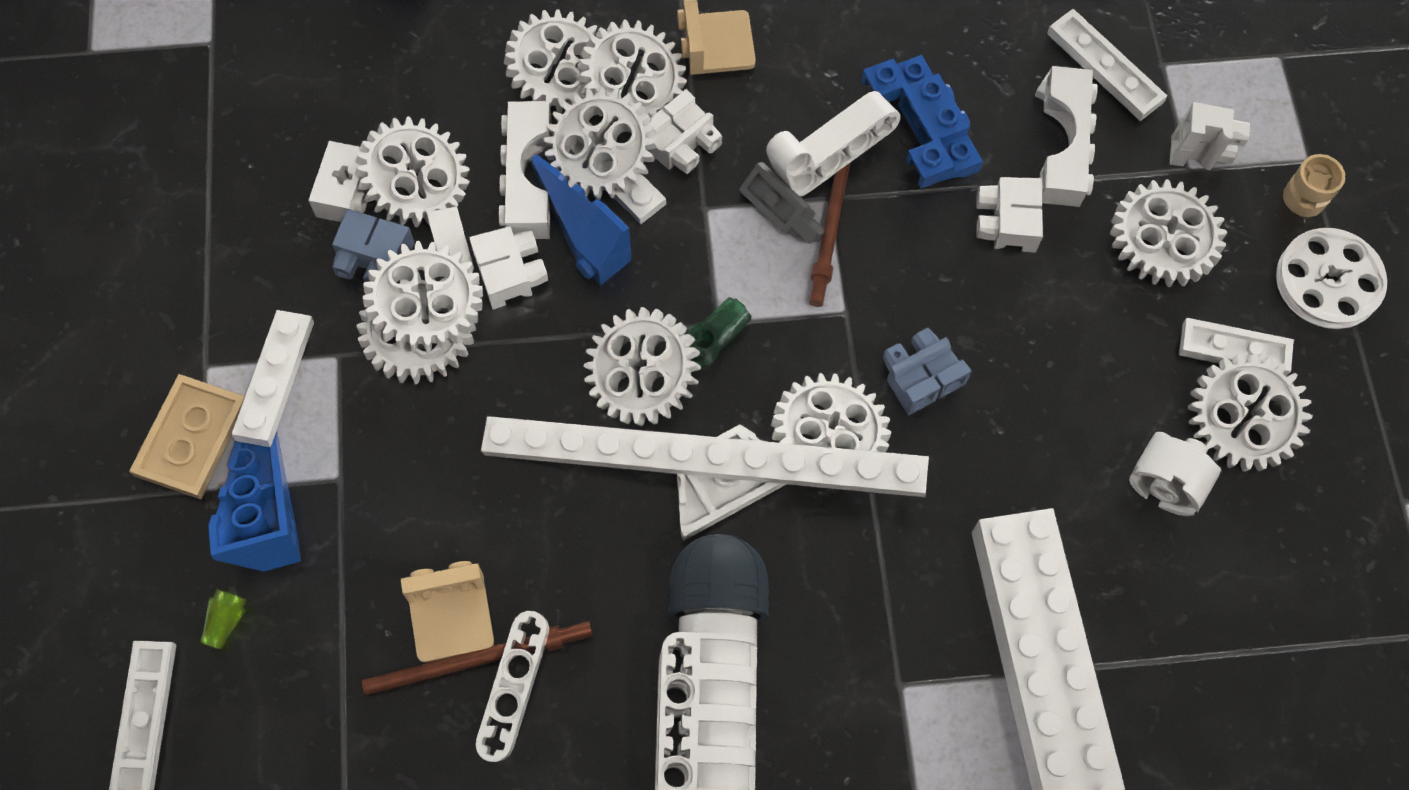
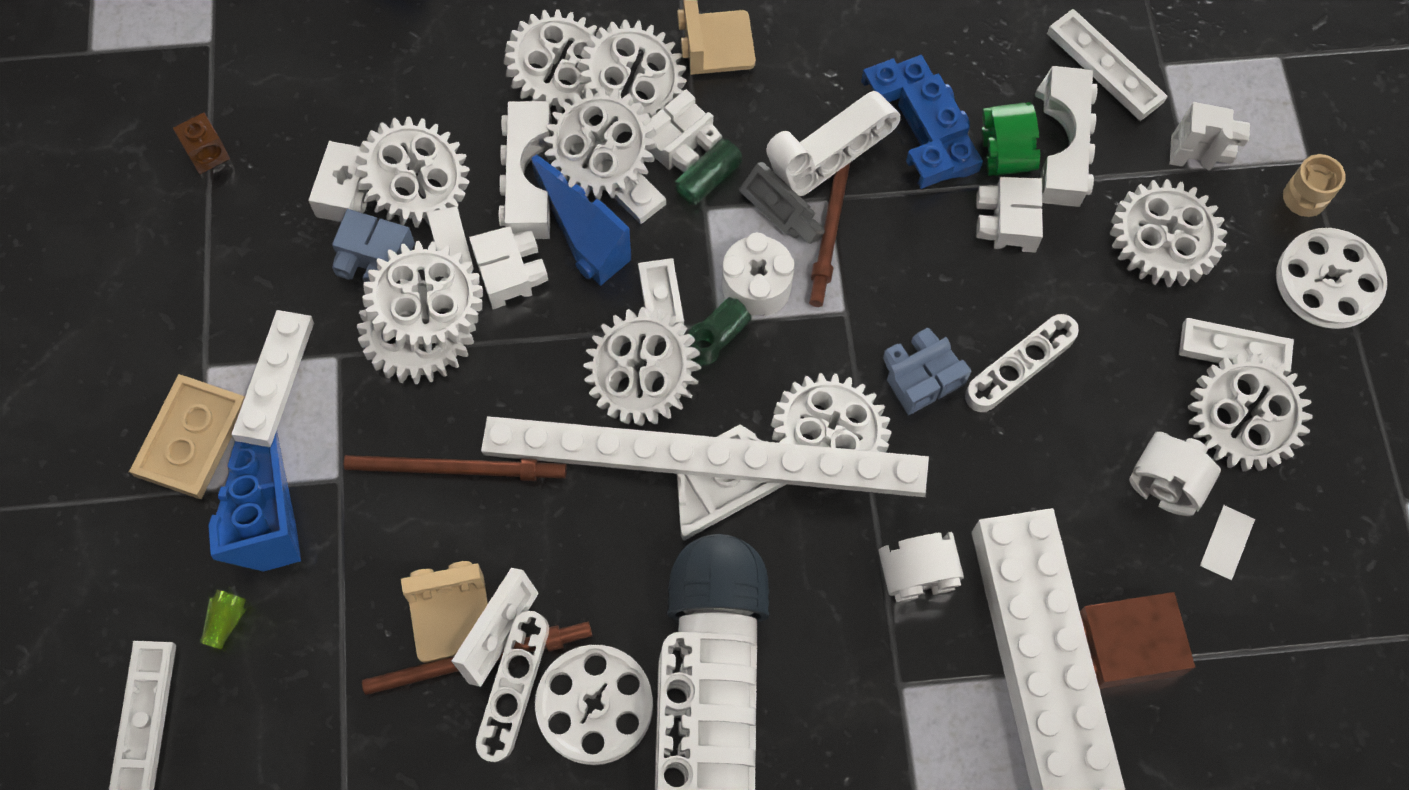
none -> reddish brown brick [173,112,230,174]
none -> copper bar [344,455,567,481]
none -> white plate [452,568,539,687]
none -> white wedge [535,645,653,765]
none -> white plate [638,258,684,325]
none -> clear green axle [675,138,743,205]
none -> white brick [722,232,794,317]
none -> white brick [878,532,964,603]
none -> white beam [965,314,1079,412]
none -> green brick [981,102,1040,176]
none -> copper brick [1080,592,1195,689]
none -> white sticker [1200,505,1255,580]

